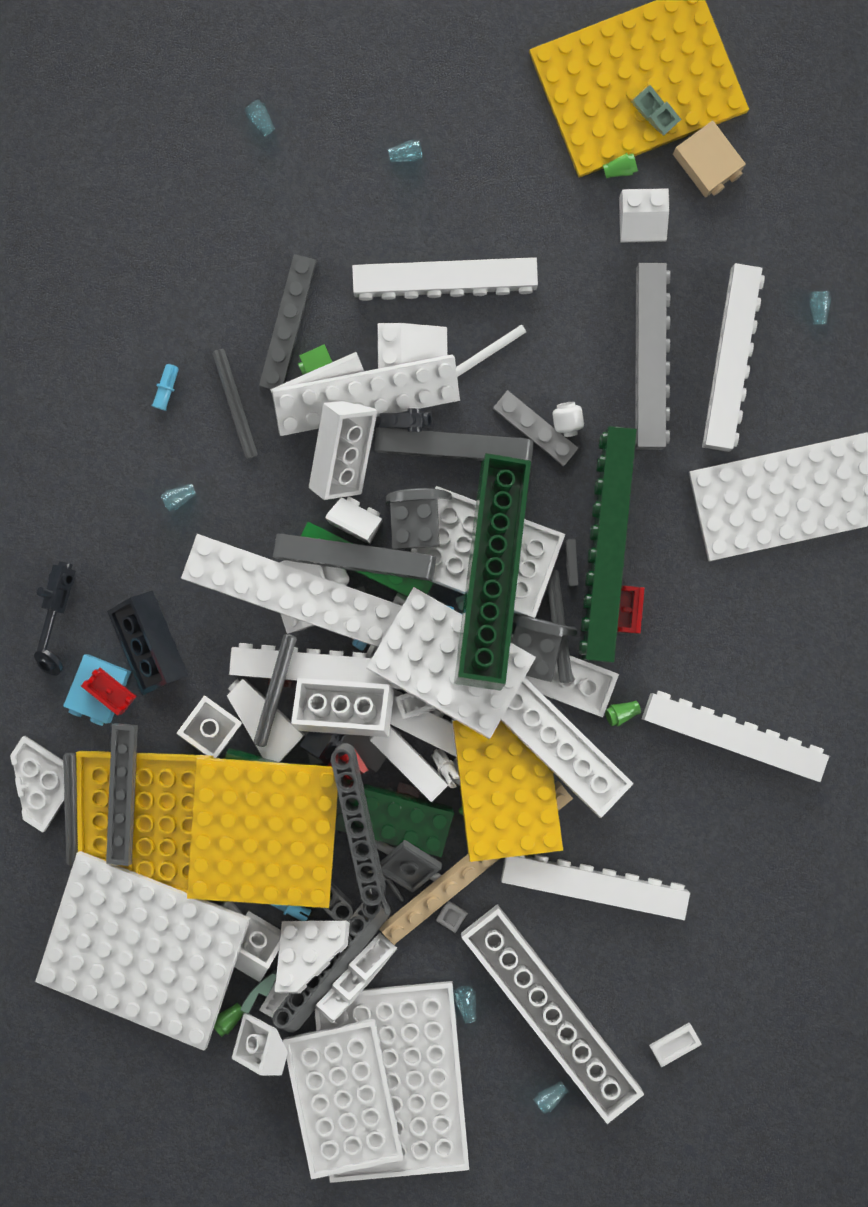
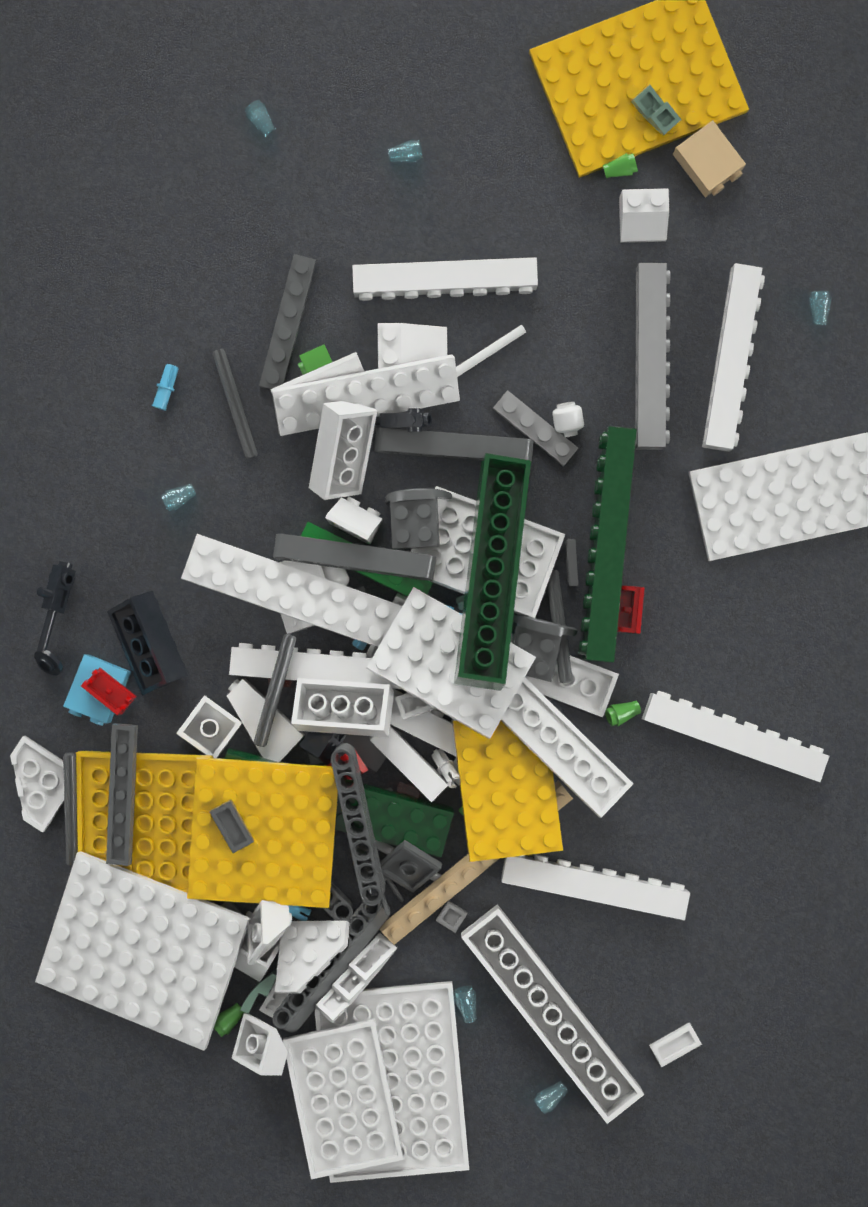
none -> dark grey tile [210,800,254,853]
none -> white slope [247,900,292,965]

